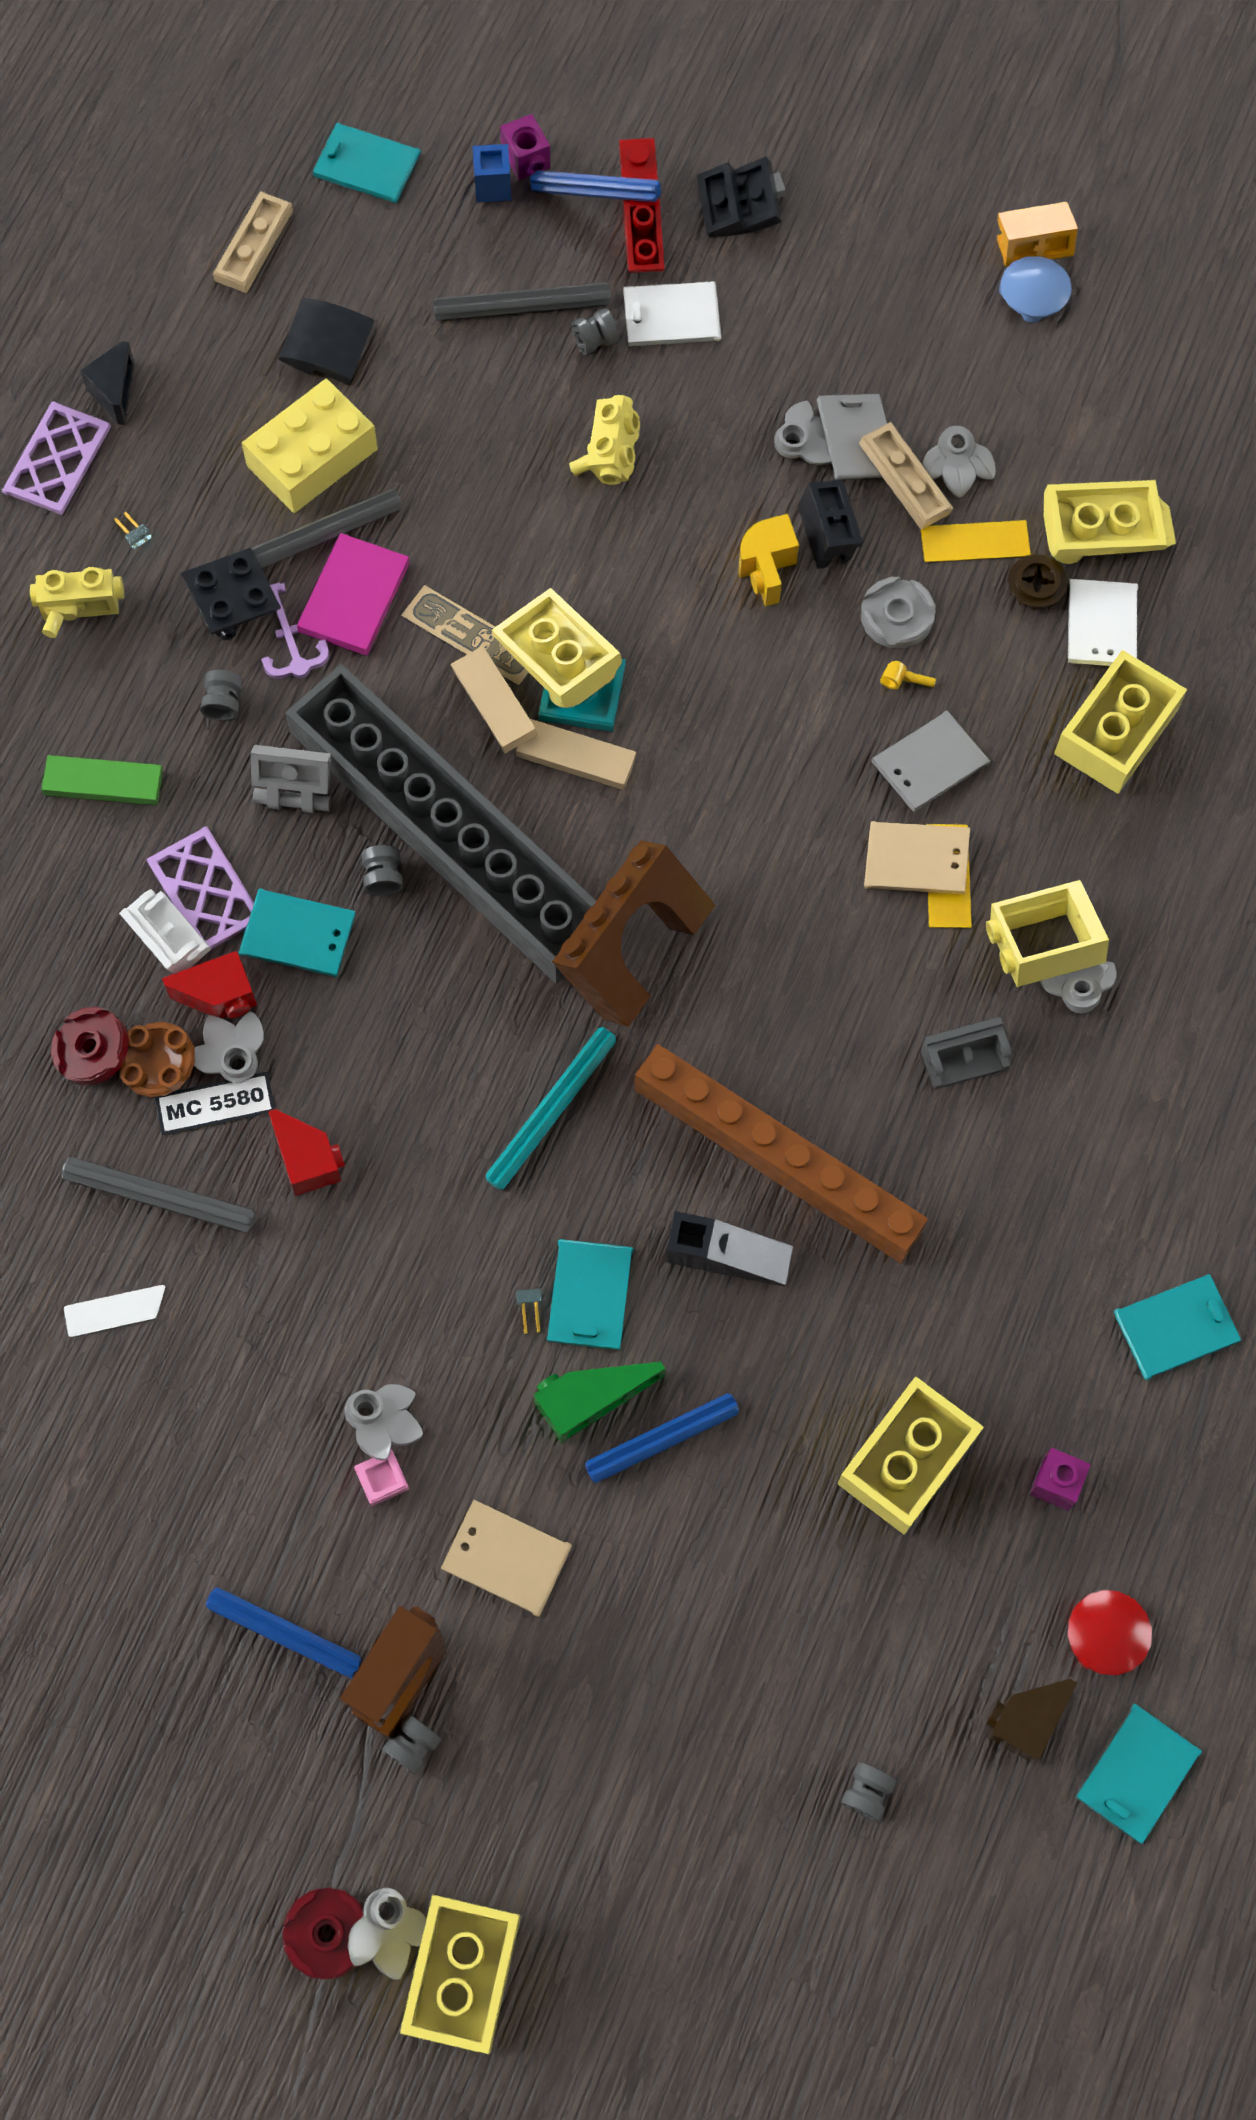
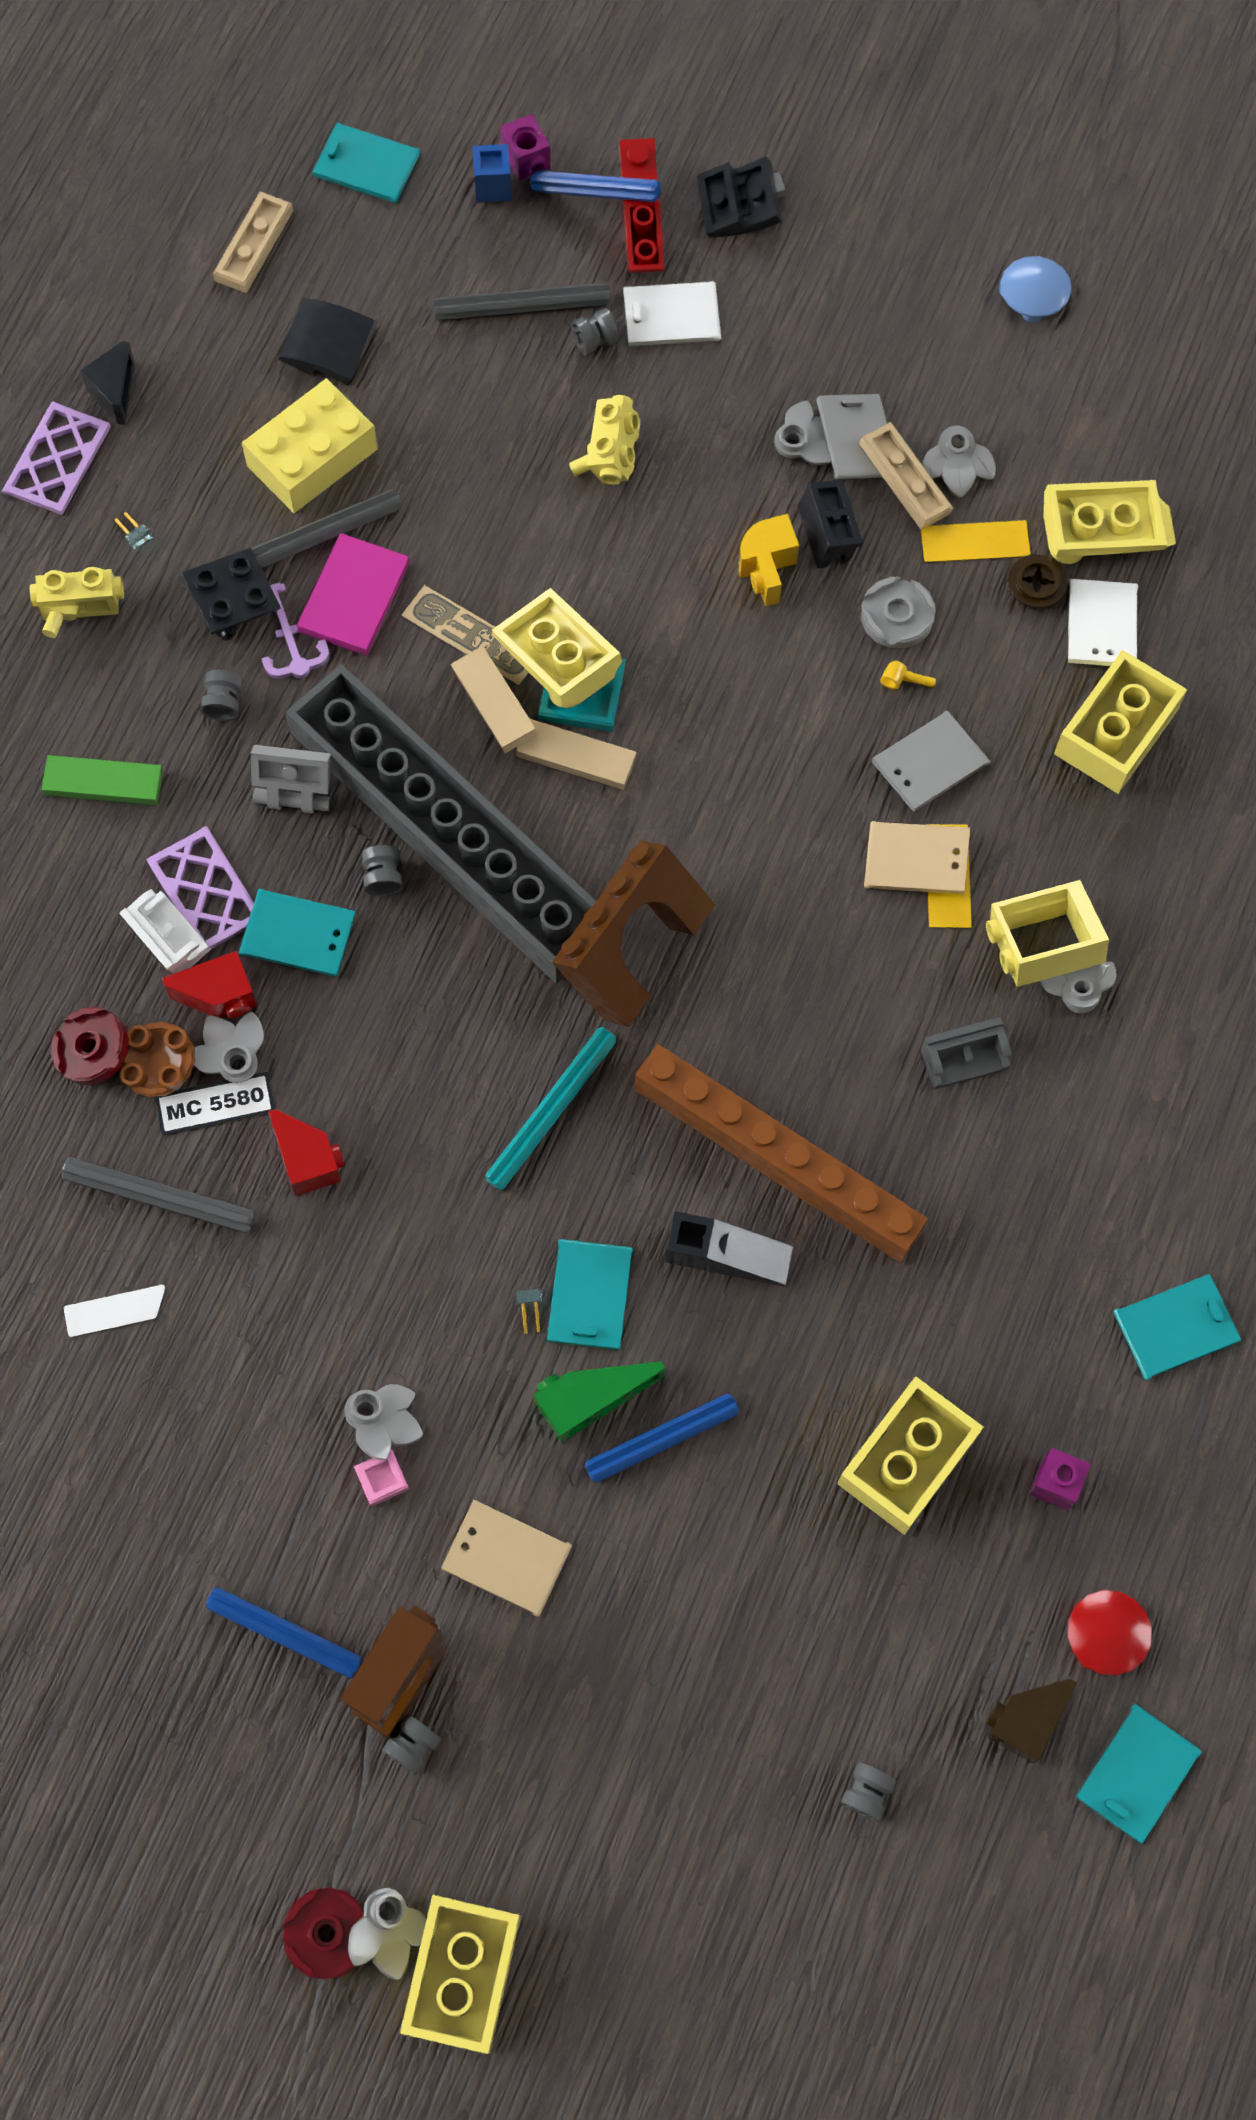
light orange hinge [997,202,1078,267] -> none

